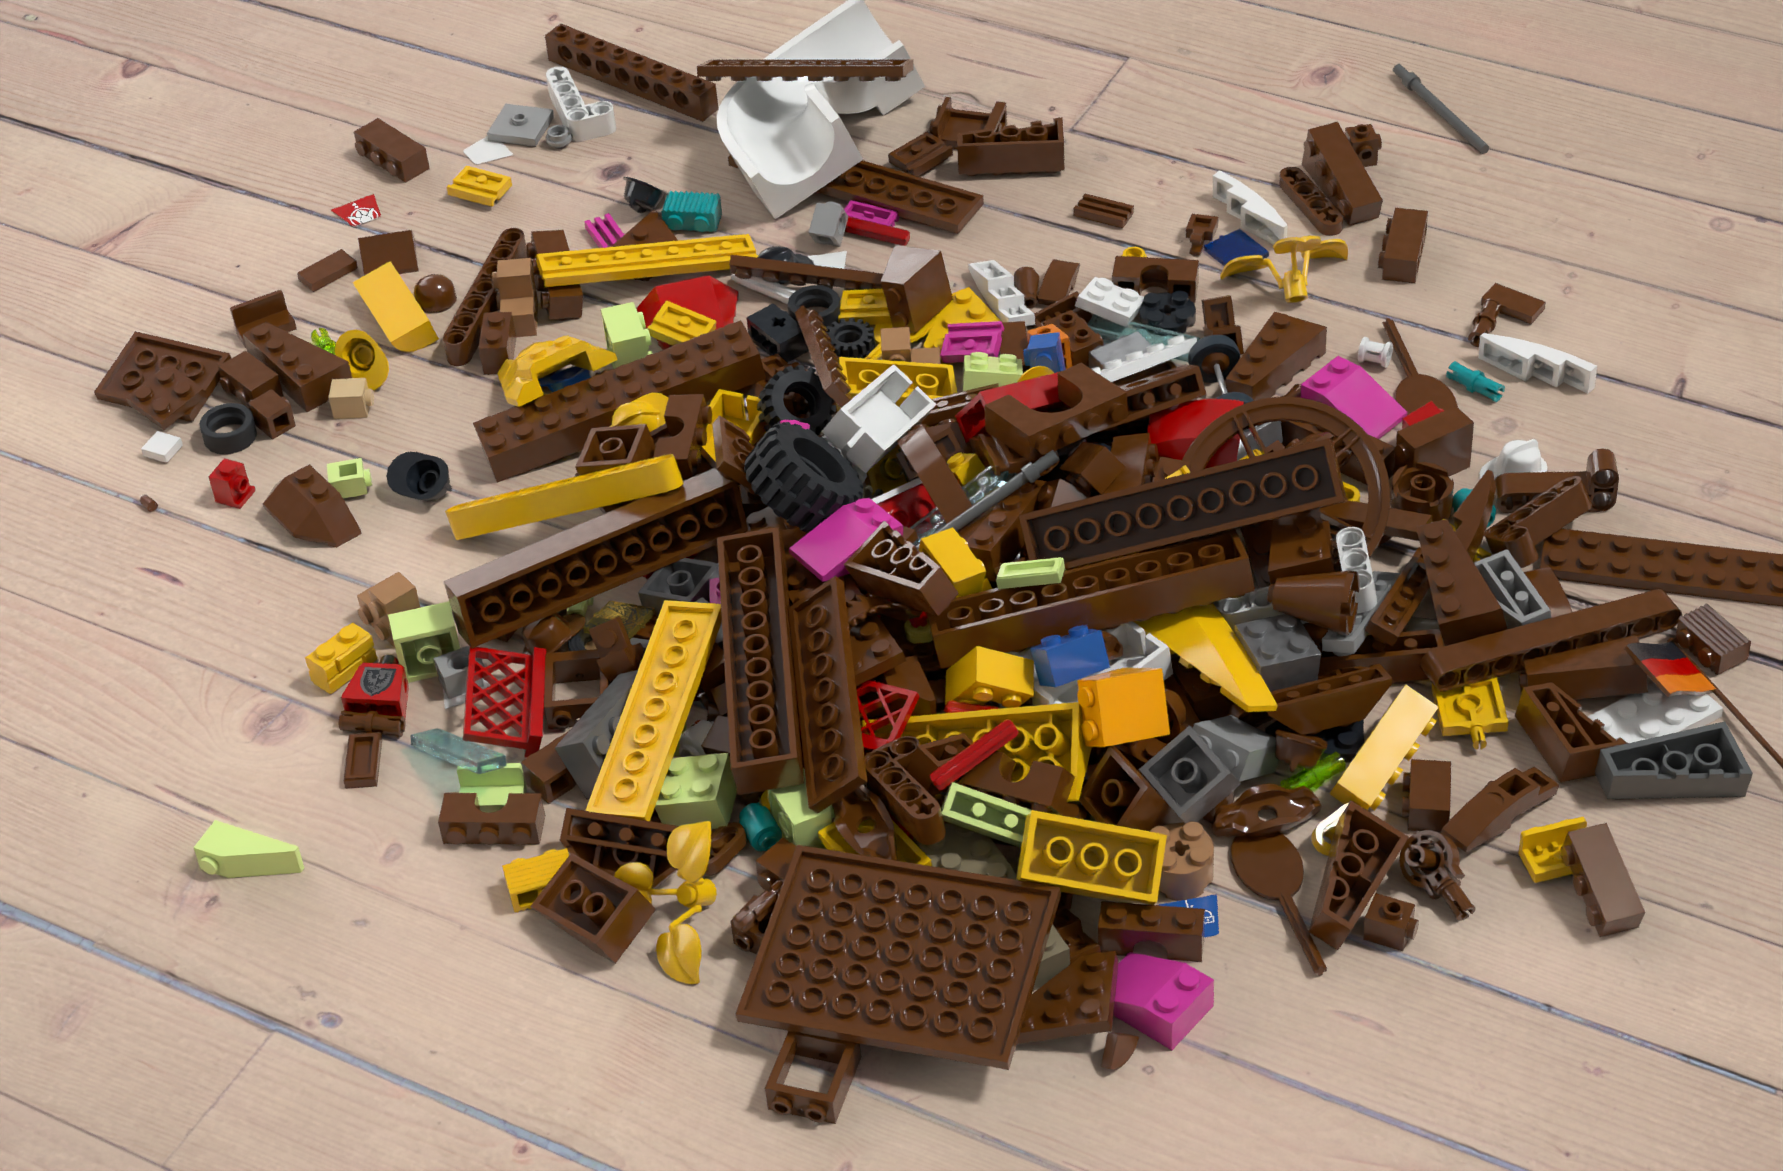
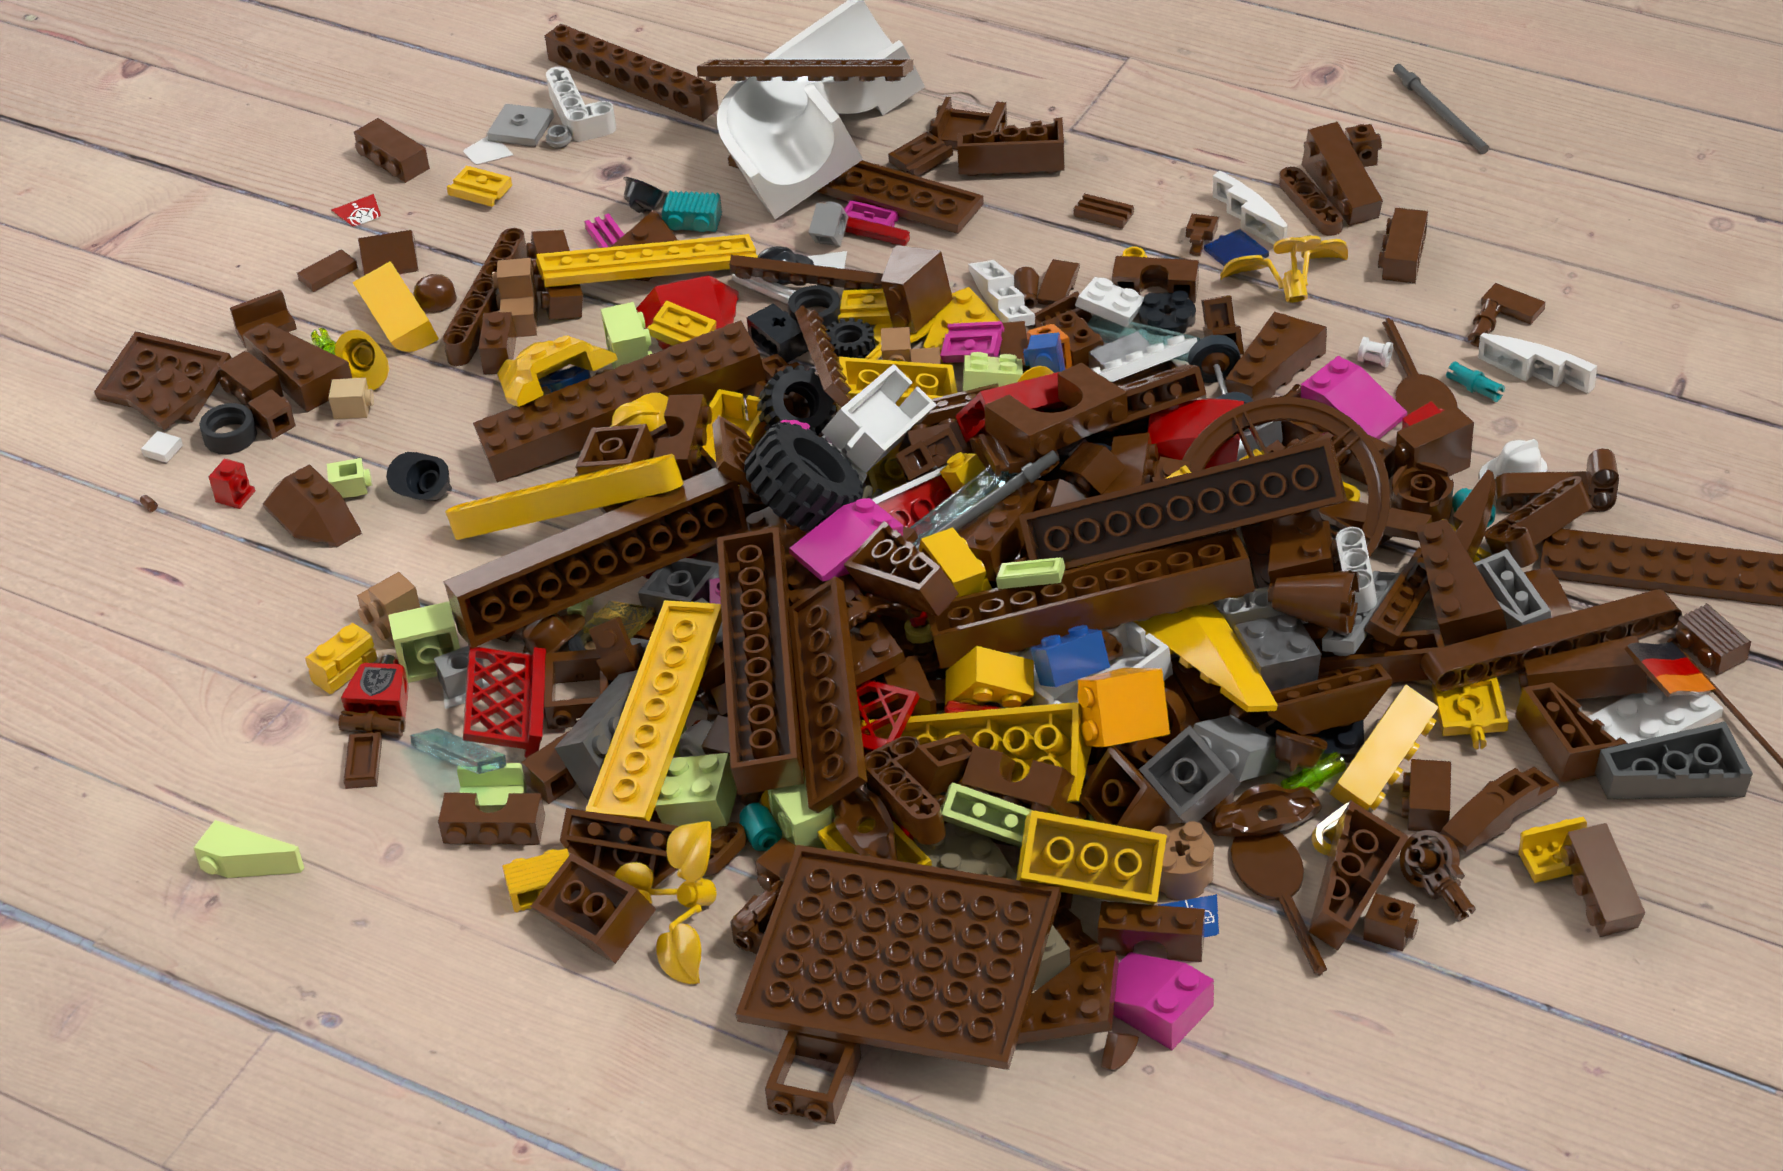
reddish brown slope [897,426,972,524] -> none
red axle [929,719,1019,790] -> none

